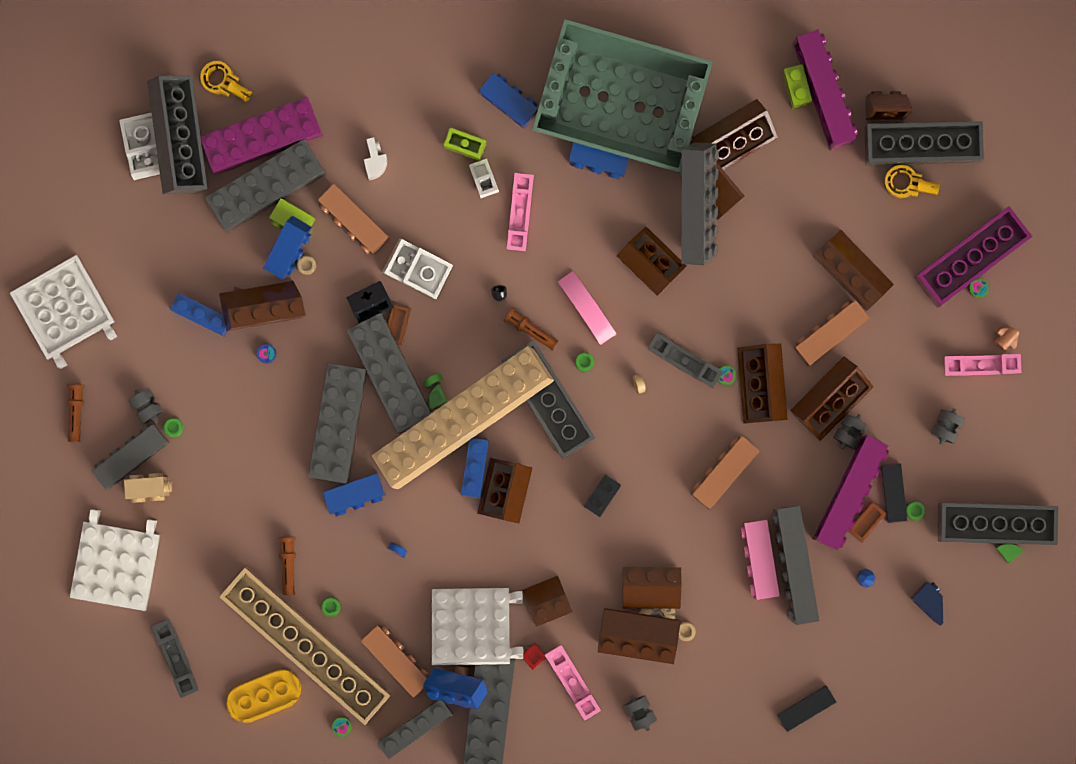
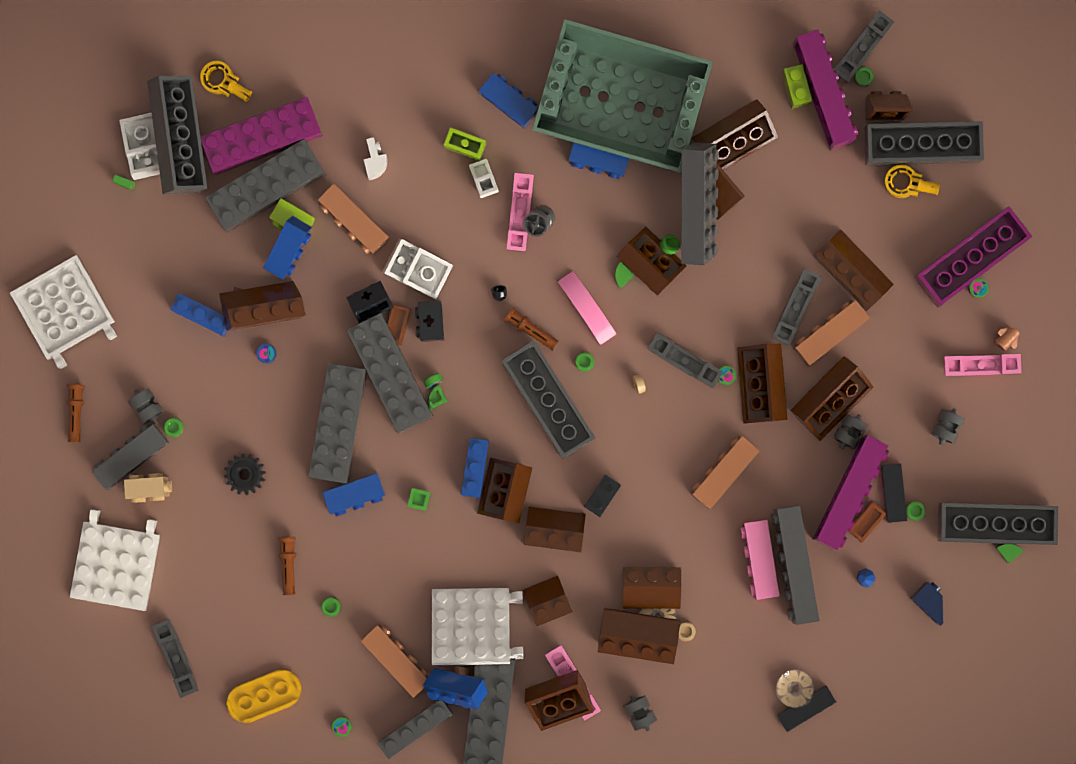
tan brick [220,567,392,725] -> none
tan tile [297,256,317,275] -> none
tan brick [372,346,554,489] -> none
blue tile [387,542,407,558] -> none
red tile [523,643,546,670] -> none
none -> bright green tile [113,175,135,190]
none -> black gear [224,453,266,495]
none -> bright green plate [407,488,431,511]
none -> black brick [415,301,444,342]
none -> dark grey wheel [523,205,555,237]
none -> reddish brown slope [524,507,586,552]
none -> reddish brown slope [525,670,594,731]
none -> bright green tile [615,262,634,289]
none -> bright green tile [660,235,680,255]
none -> dark grey slope [772,268,822,346]
none -> clear dish [776,669,815,708]
none -> dark grey slope [834,10,894,83]
none -> bright green tile [854,67,874,87]

